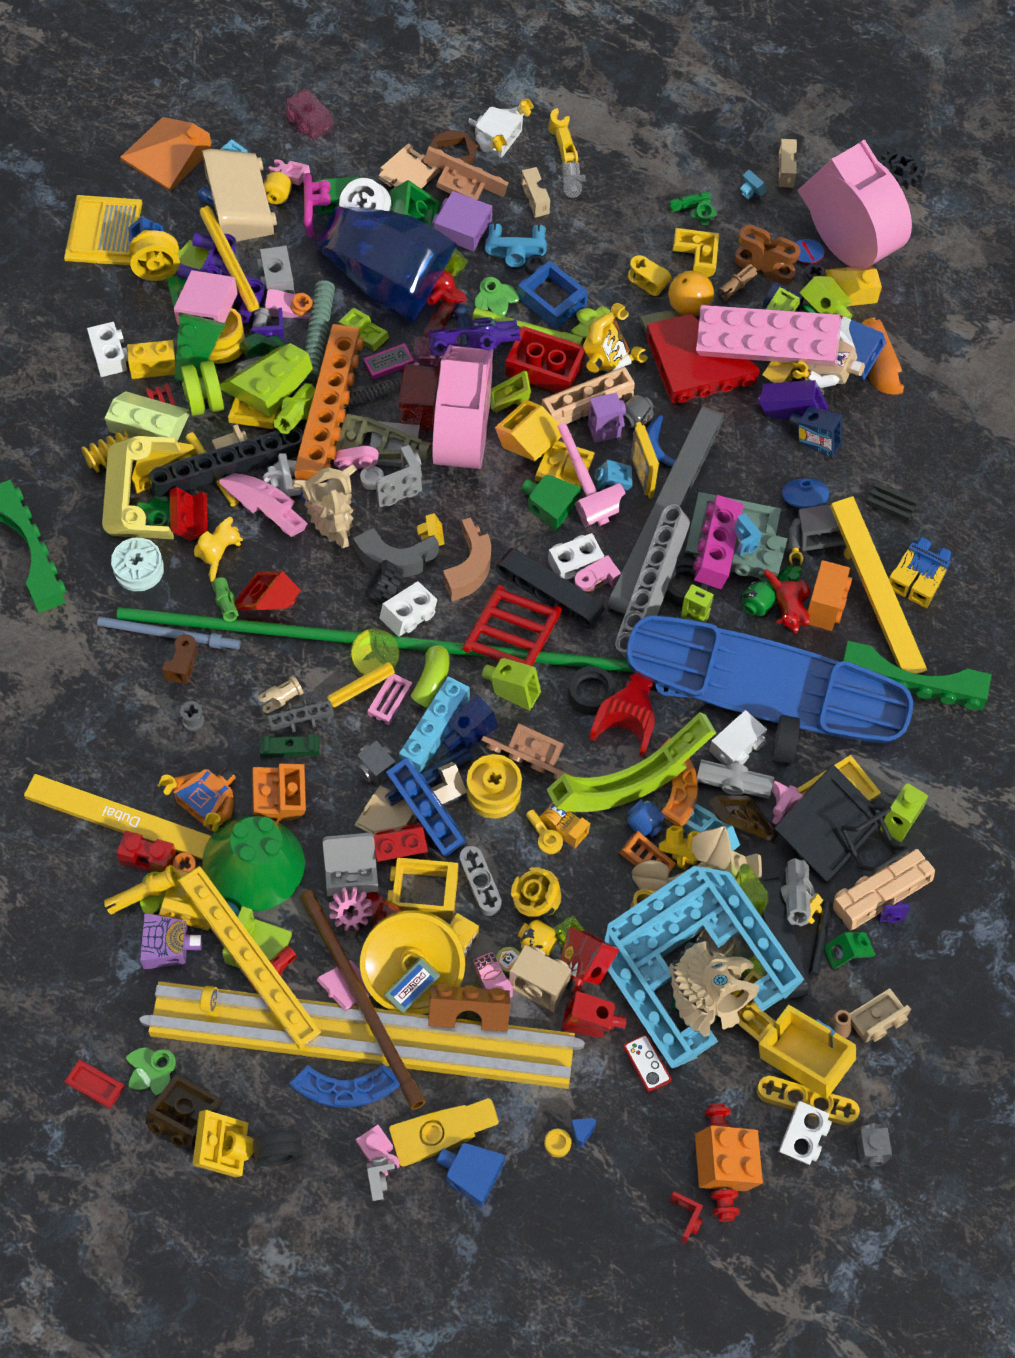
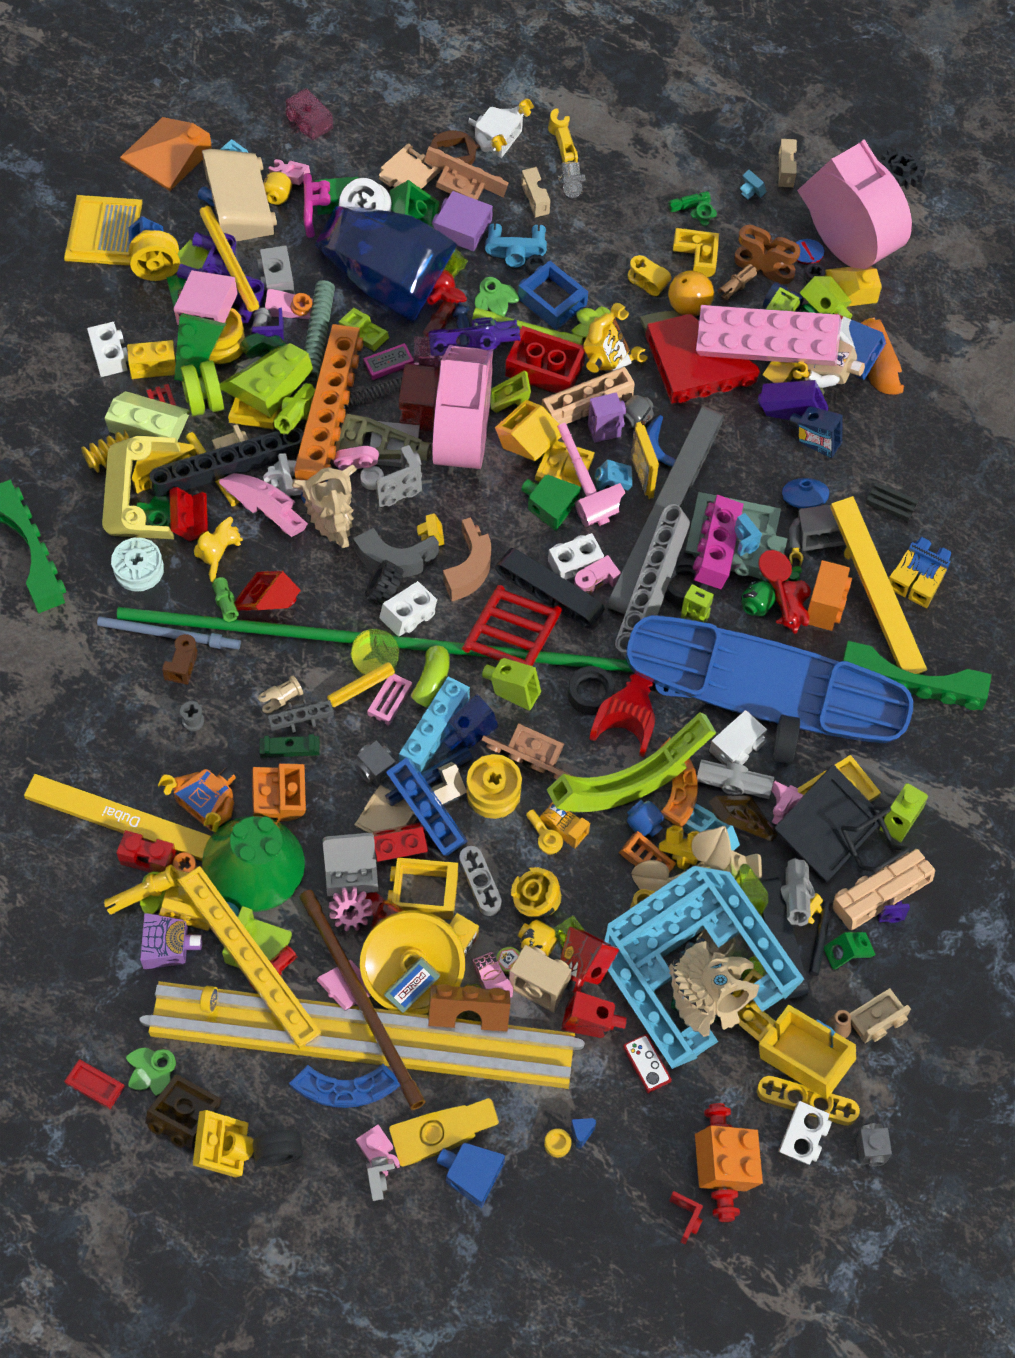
none -> red piece [758,550,792,623]

